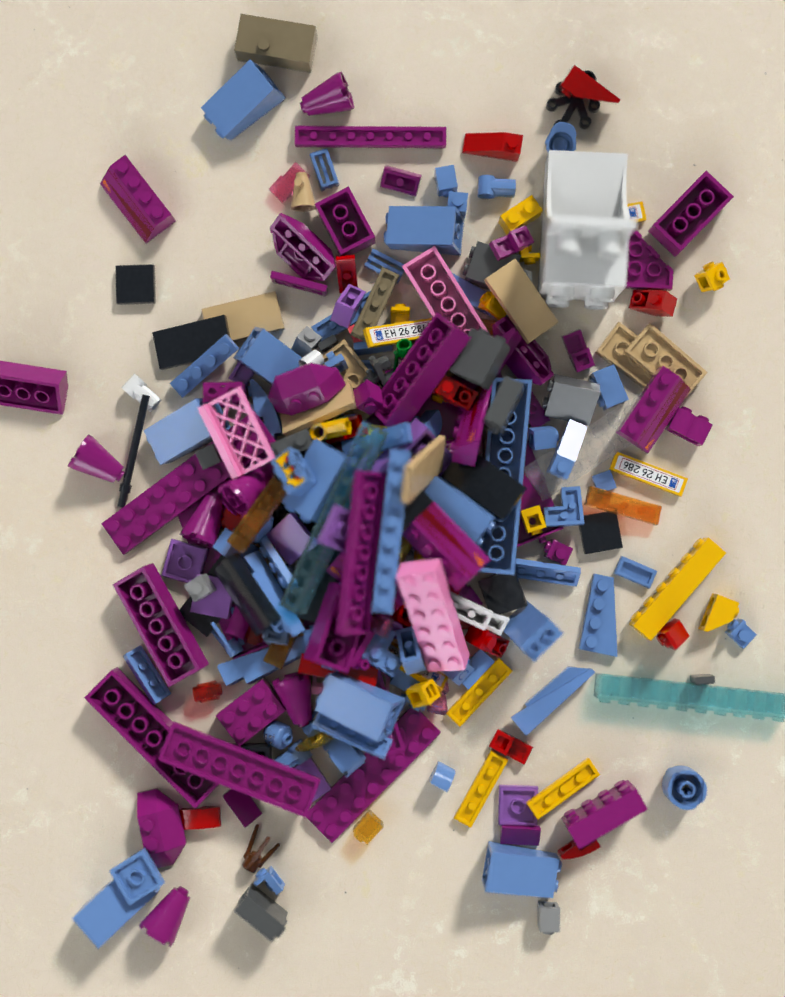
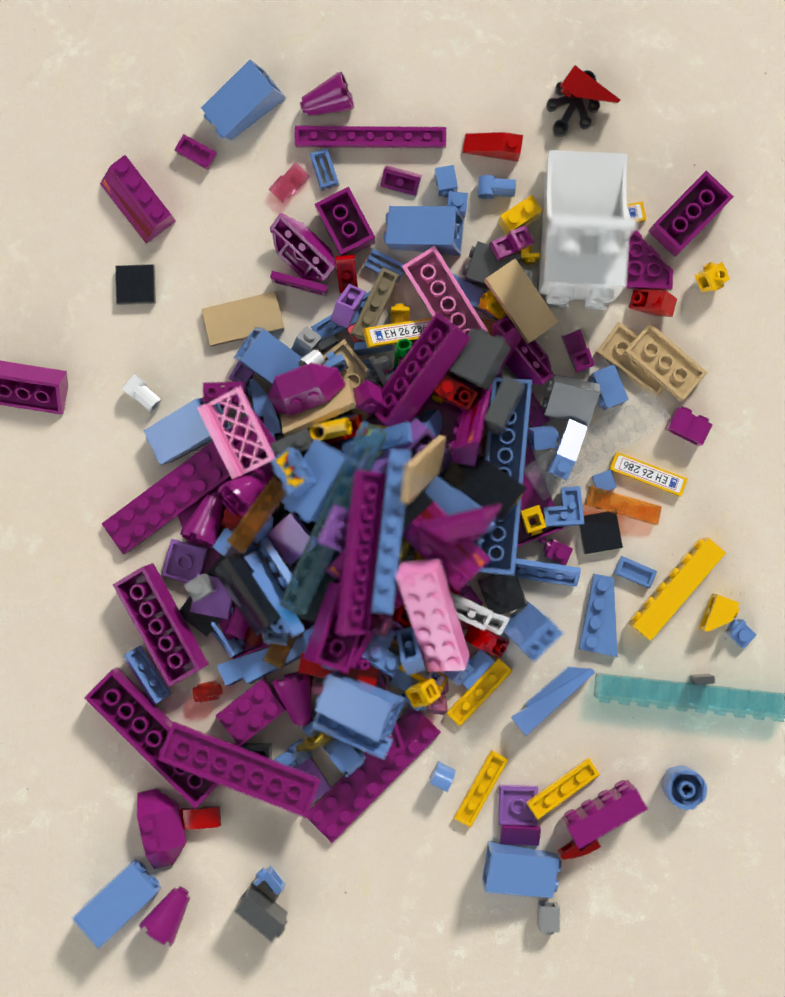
magenta cone [68,434,125,483] -> none
medium blue plate [109,848,165,905] -> none
black bar [117,394,150,507] -> none
black tile [152,315,231,370] -> none
medium blue plate [170,334,239,398] -> none
dark grey tile [195,444,222,470] -> none
magenta slope [223,789,262,828] -> none
dark tan brick [234,14,317,73] -> none
reddish brown plant [242,824,280,873] -> none
medium blue head [264,721,293,749] -> none
tan piece [291,172,316,212] -> none
clear yellow brick [353,809,384,844] -> none
red slope [489,729,533,765] -> none
medium blue hat [545,122,576,152] -> none
magenta slope [615,366,691,454] -> none
red slope [656,618,690,650] -> none
none -> magenta plate [174,134,217,170]
none -> magenta wedge [419,504,501,545]

